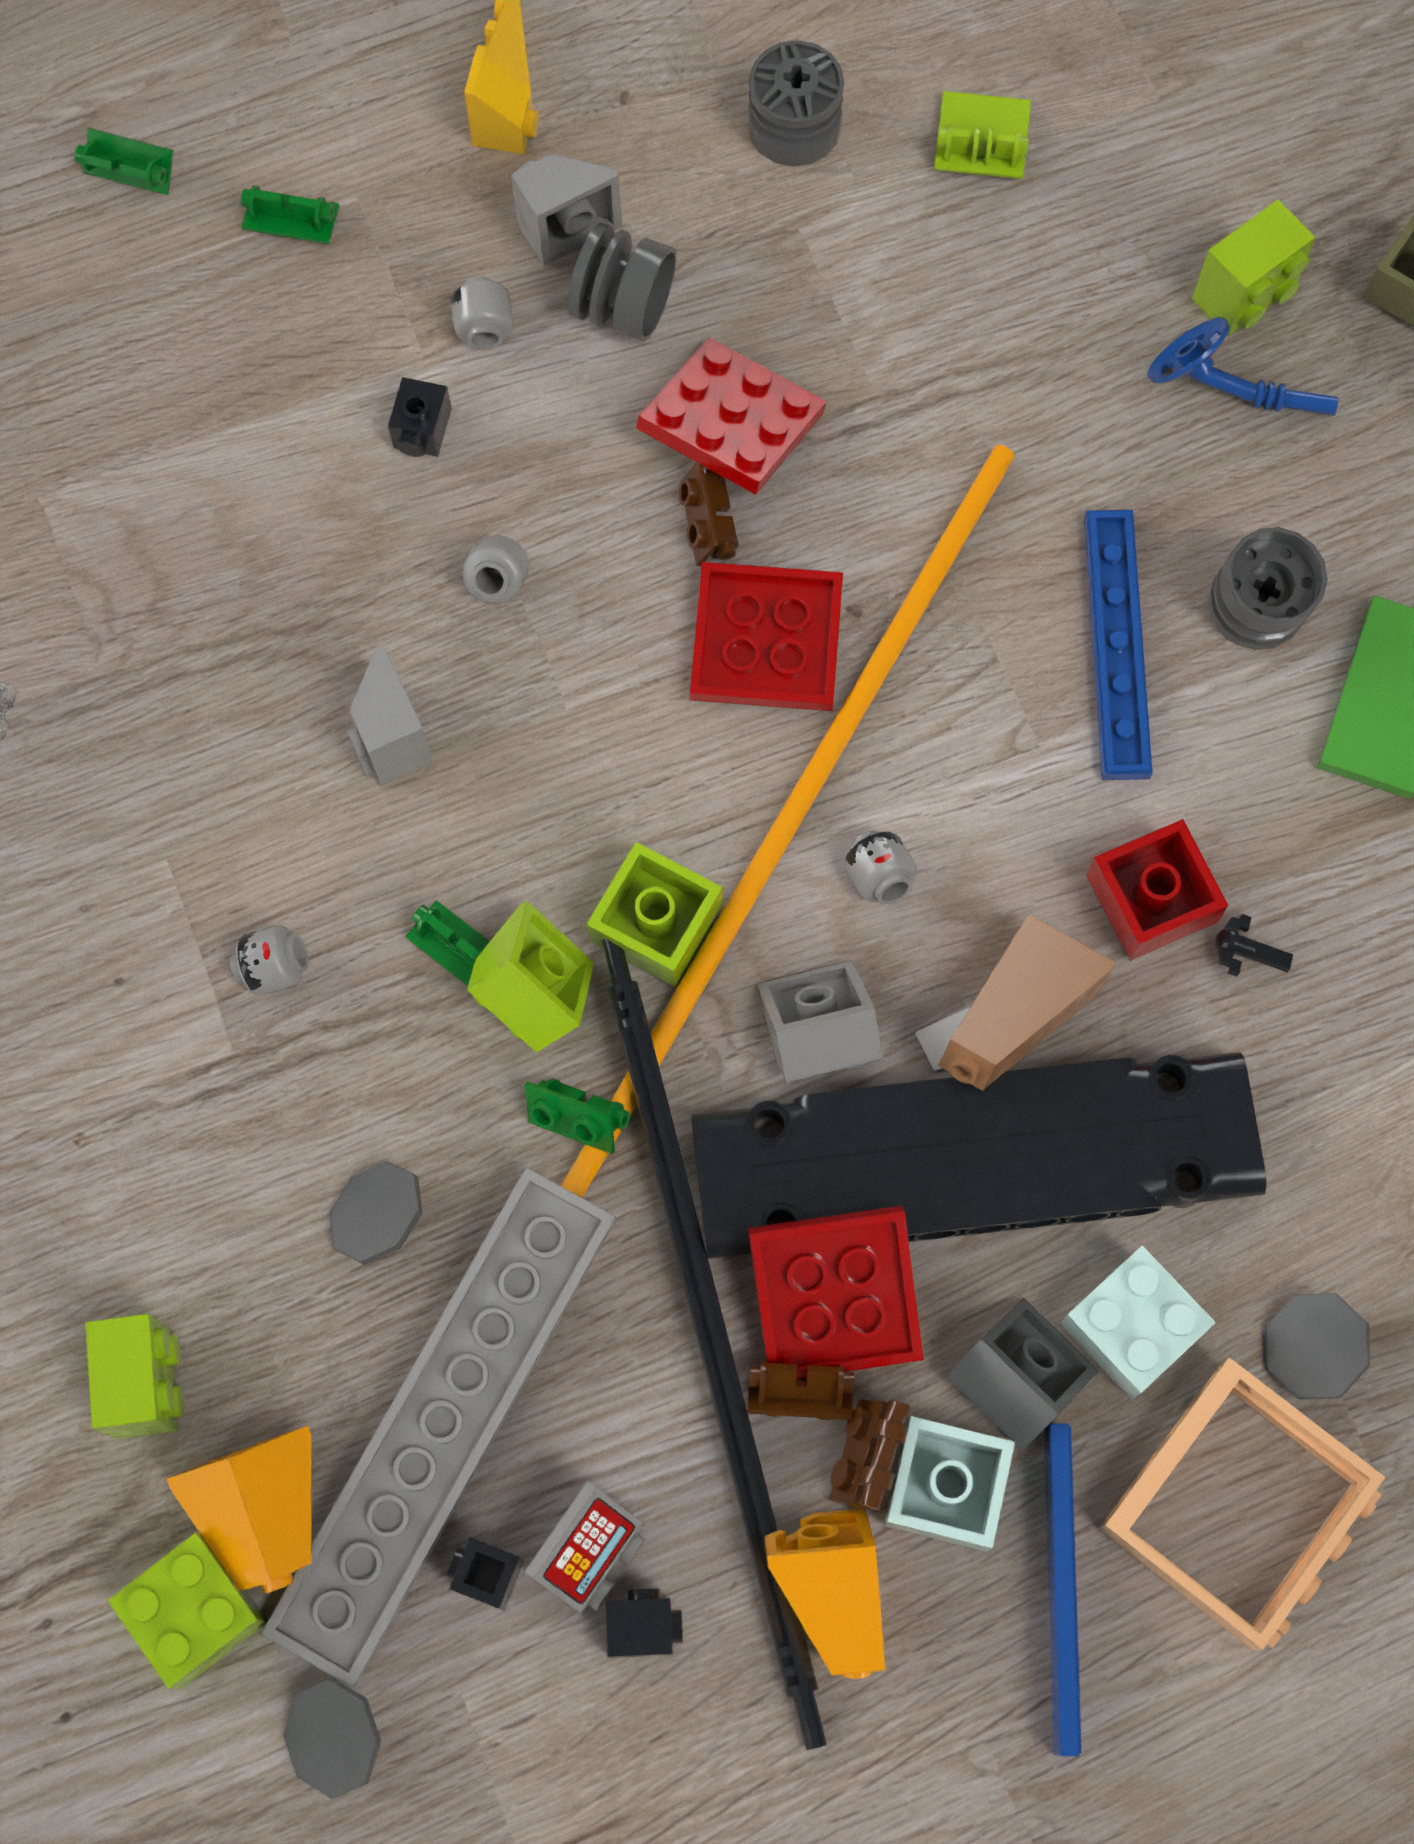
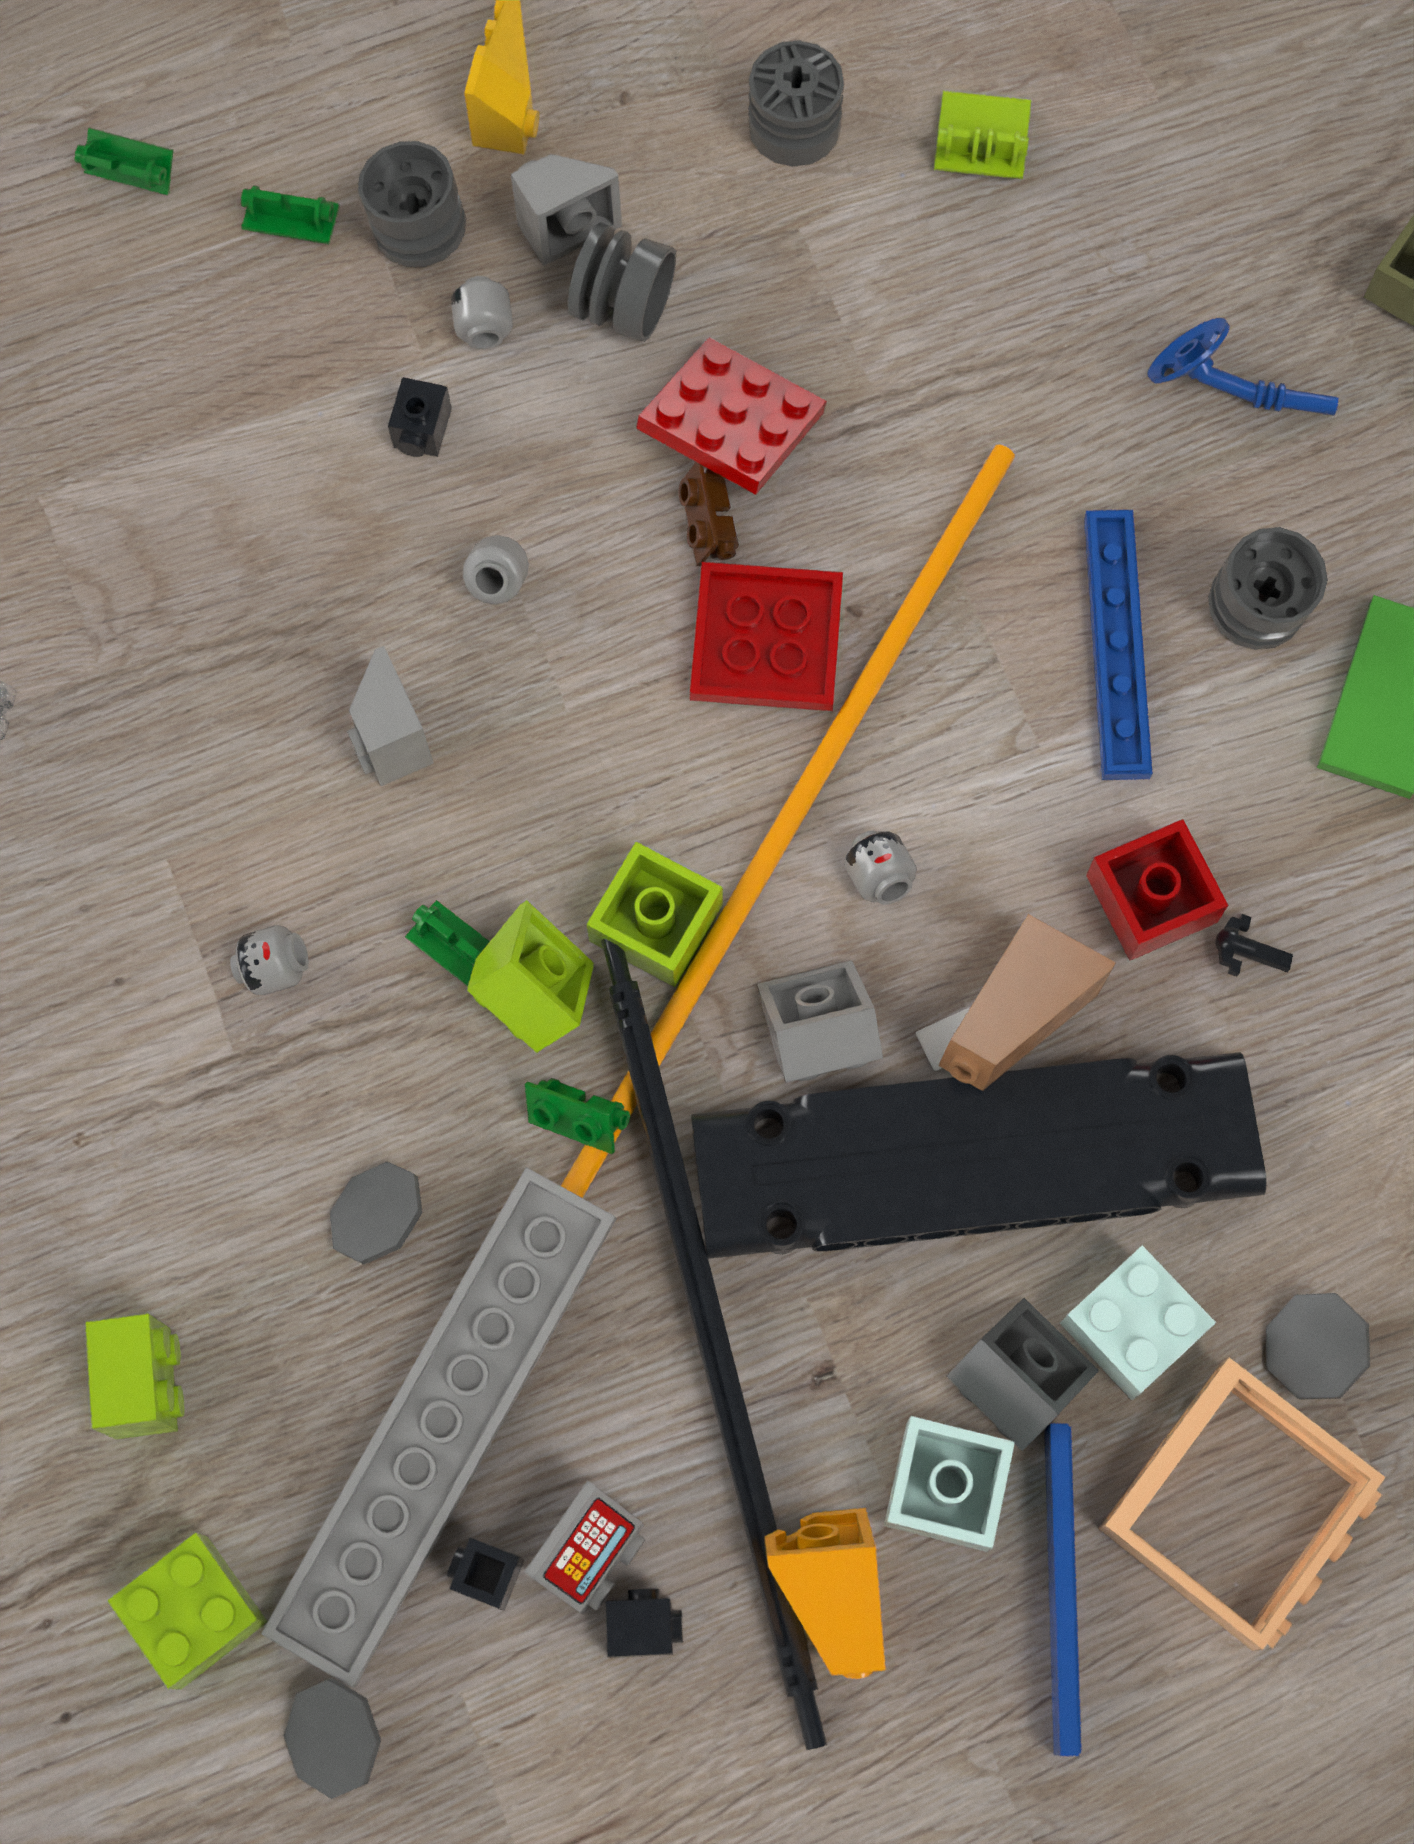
light orange slope [167,1425,312,1594] -> none
reddish brown hinge [747,1361,854,1420] -> none
red plate [748,1206,924,1379] -> none
reddish brown plate [829,1399,910,1510] -> none
lime brick [1192,199,1316,337] -> none
none -> dark grey wheel [358,141,466,267]

